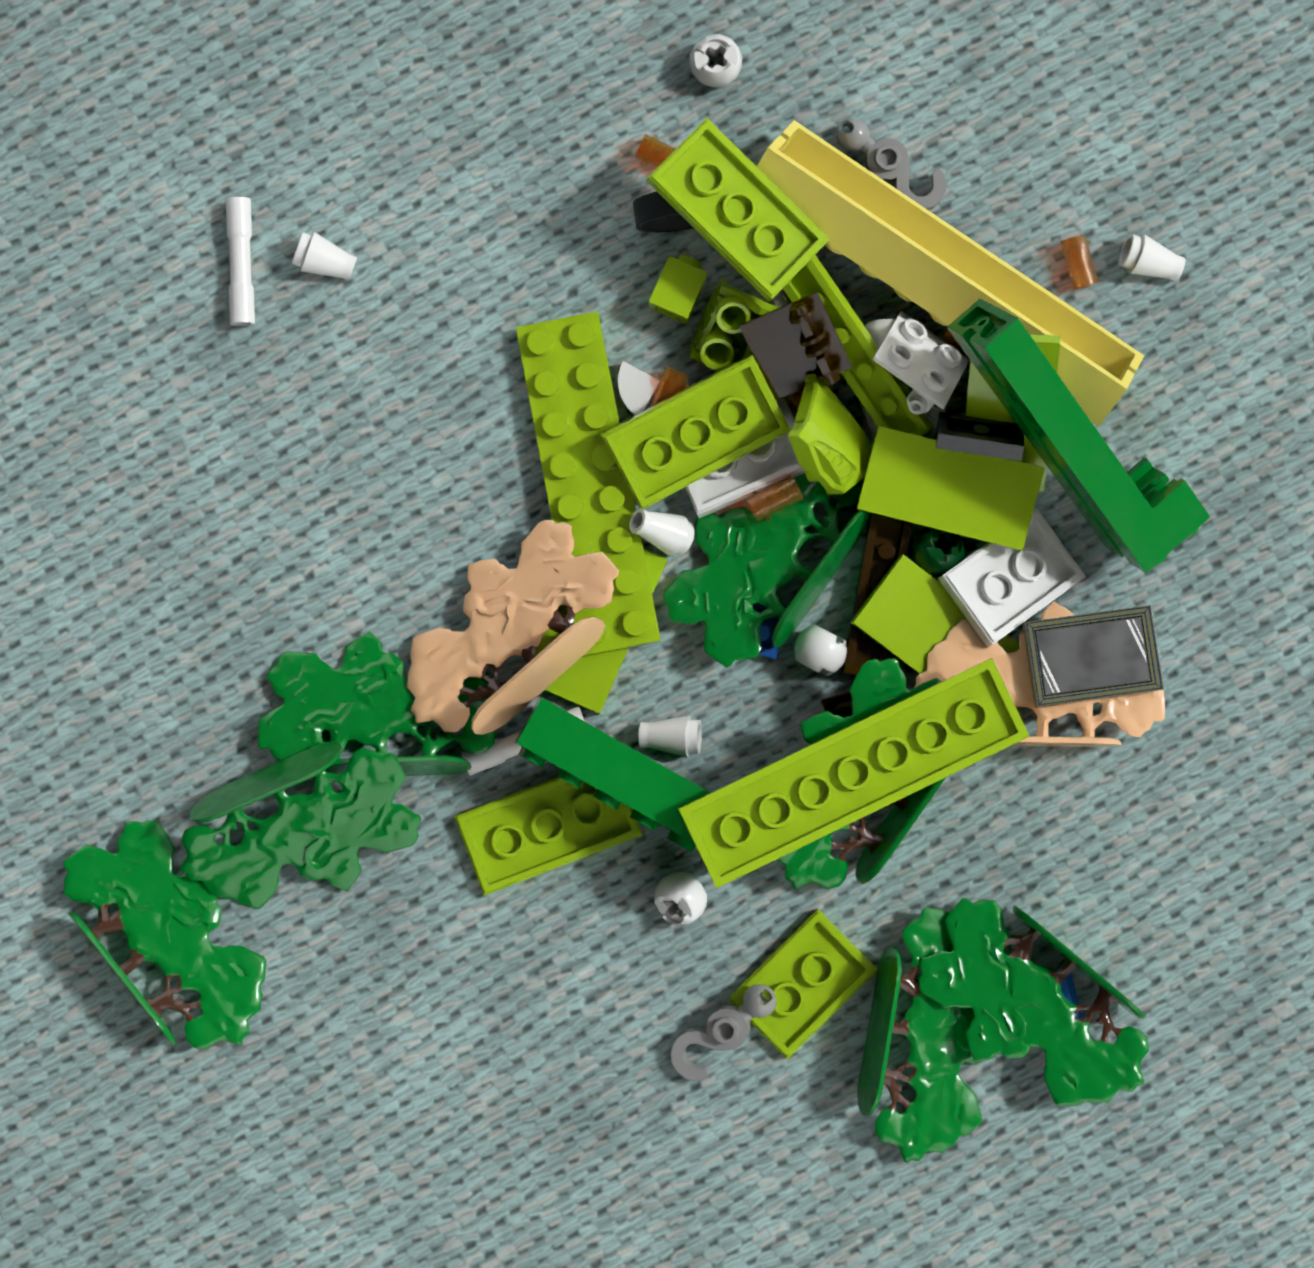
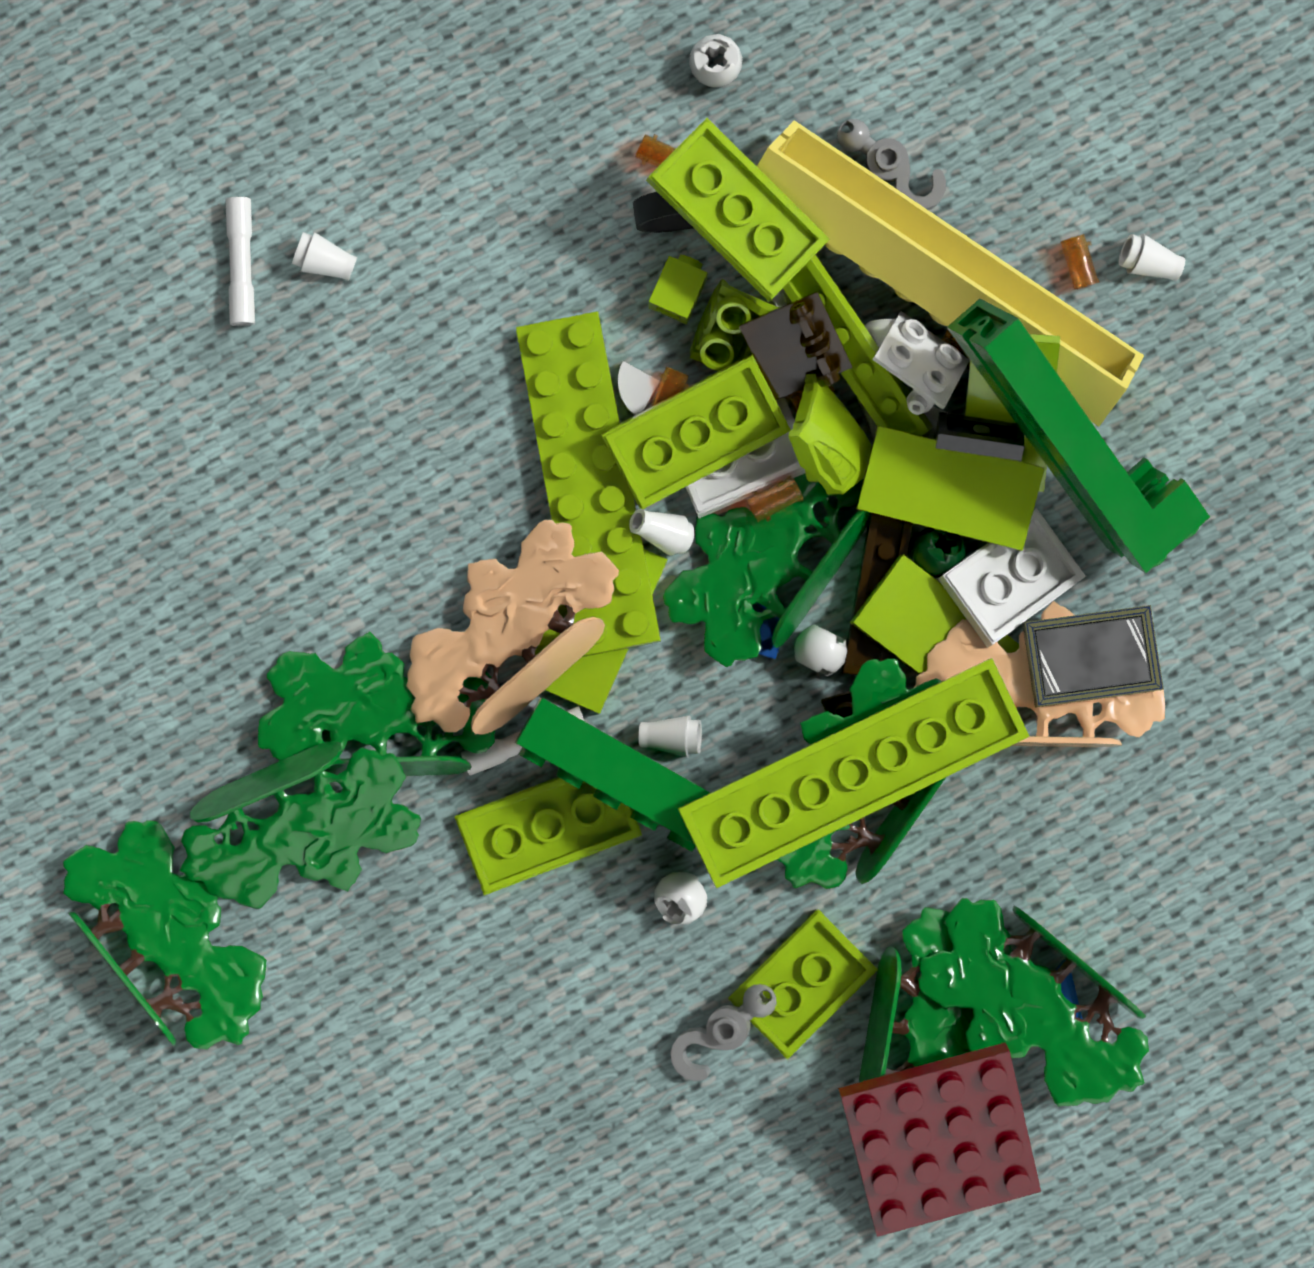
none -> dark red plate [838,1042,1041,1237]

